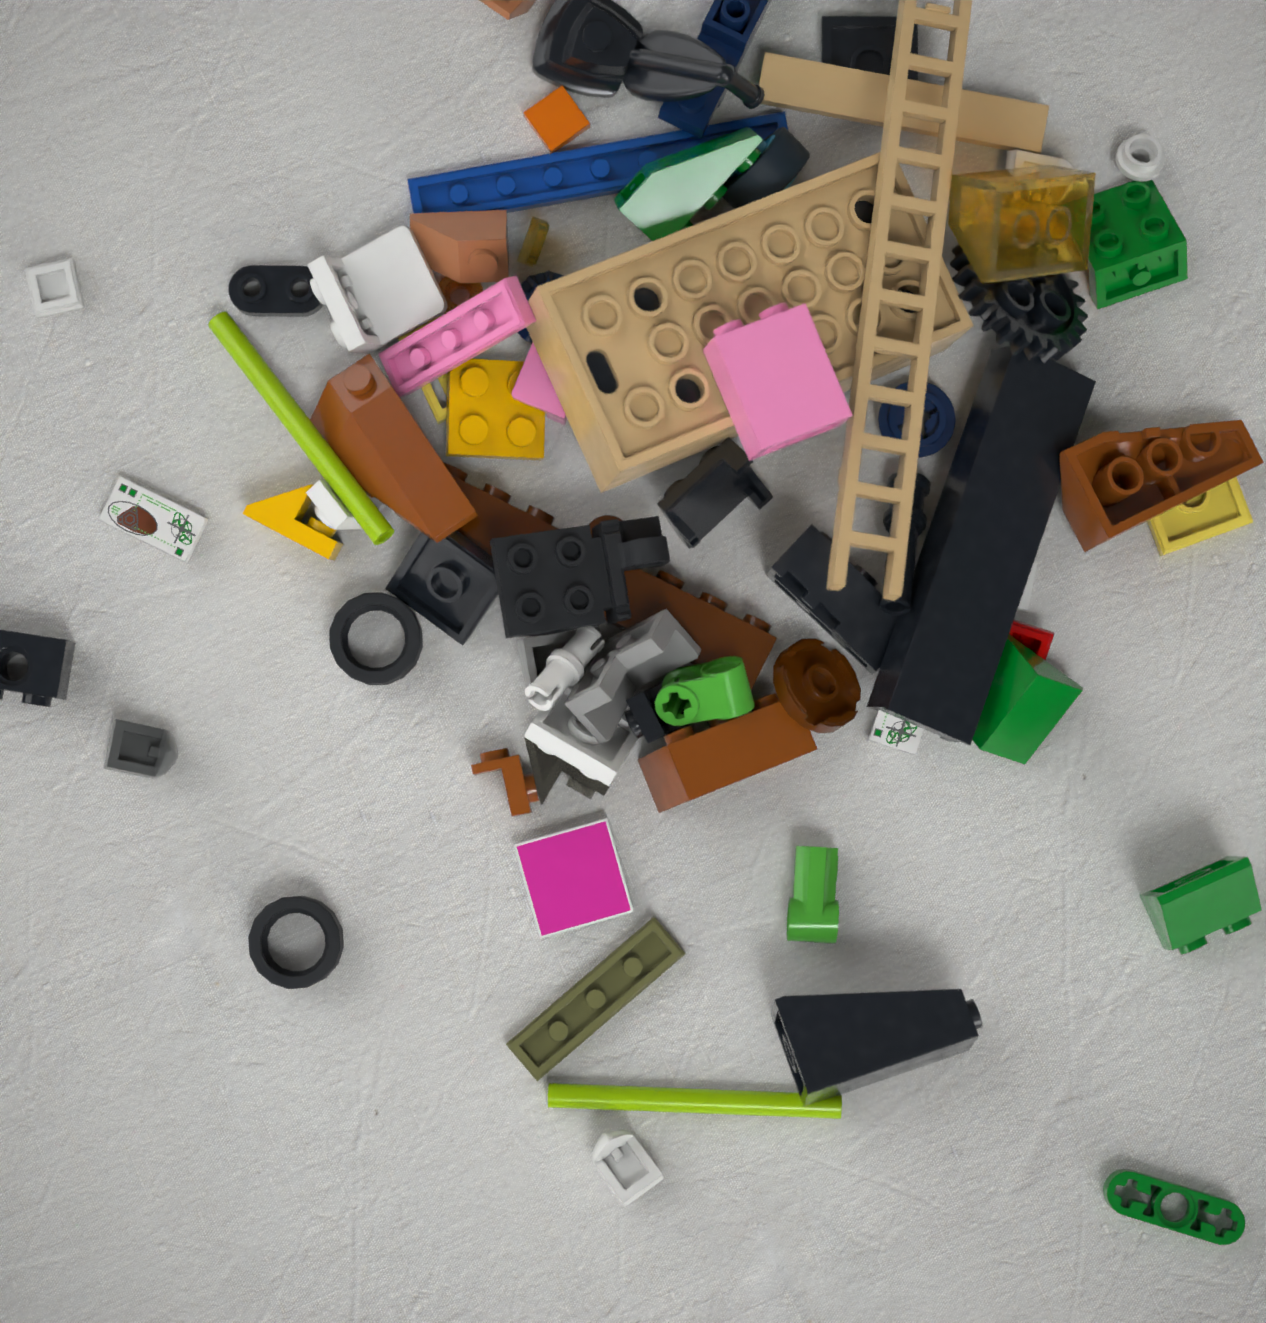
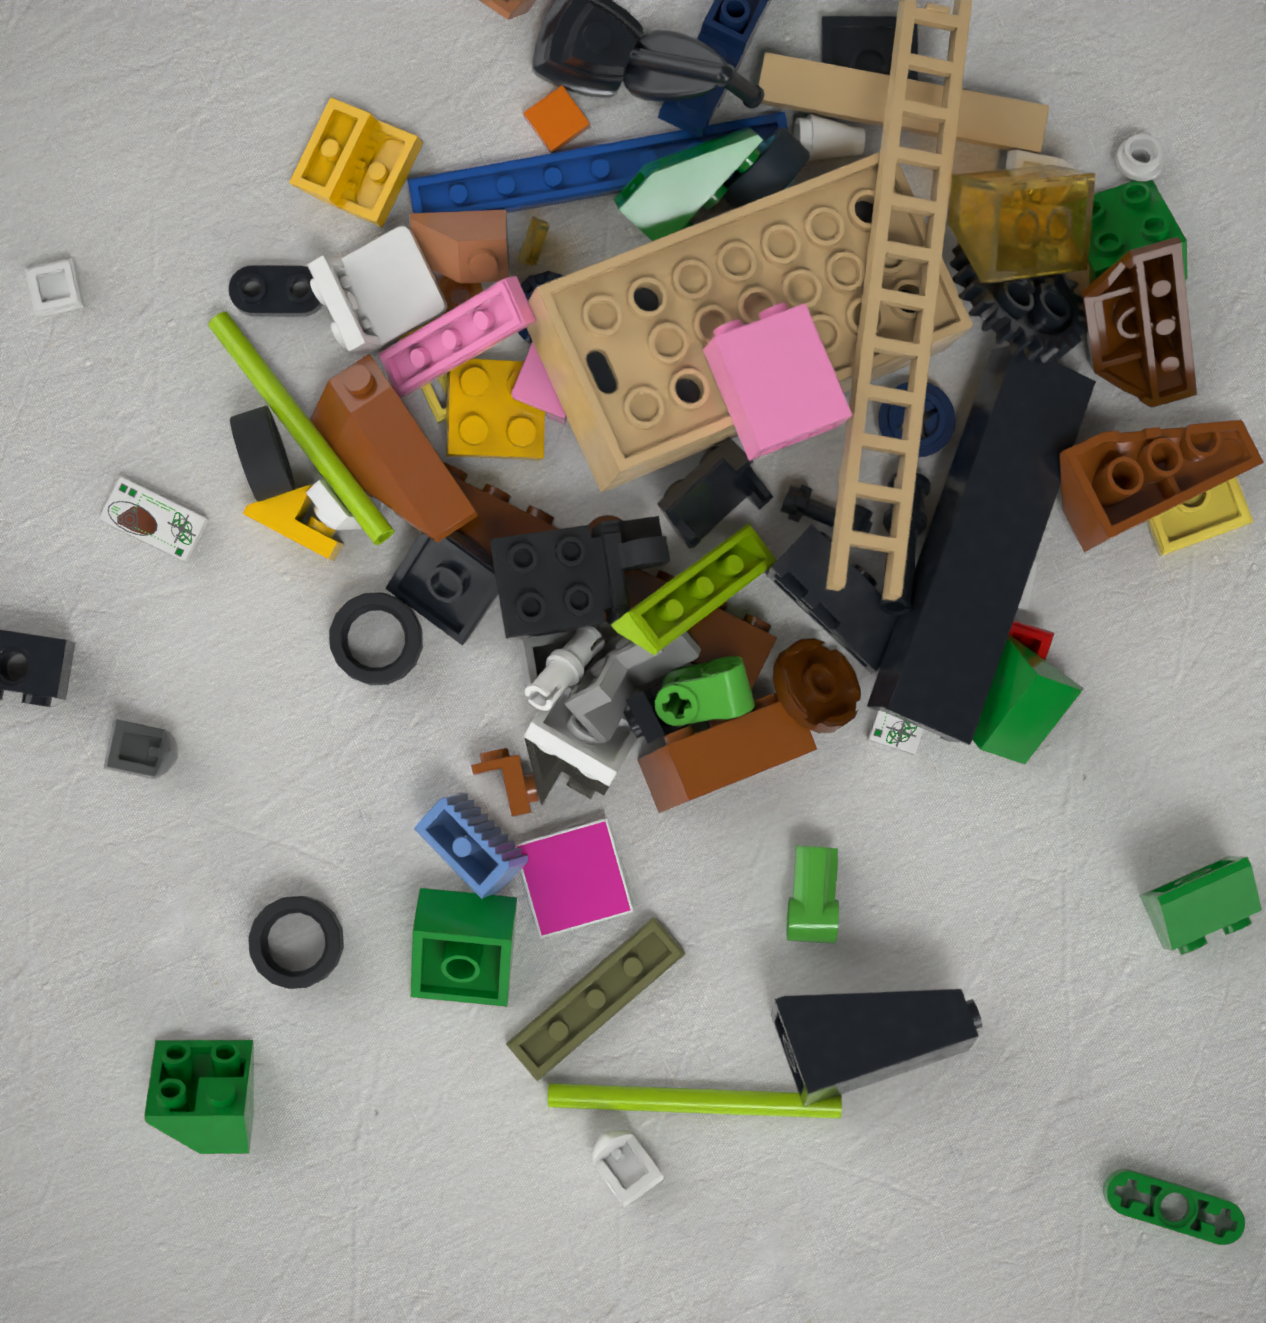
none -> green slope [144,1040,254,1154]
none -> black tyre [230,406,296,502]
none -> yellow slope [289,97,424,228]
none -> green slope [410,888,517,1007]
none -> medium blue brick [414,793,528,899]
none -> lime slope [611,523,777,655]
none -> black bar [780,484,873,549]
none -> white cone [793,114,865,162]
none -> reddish brown wedge [1081,237,1197,408]

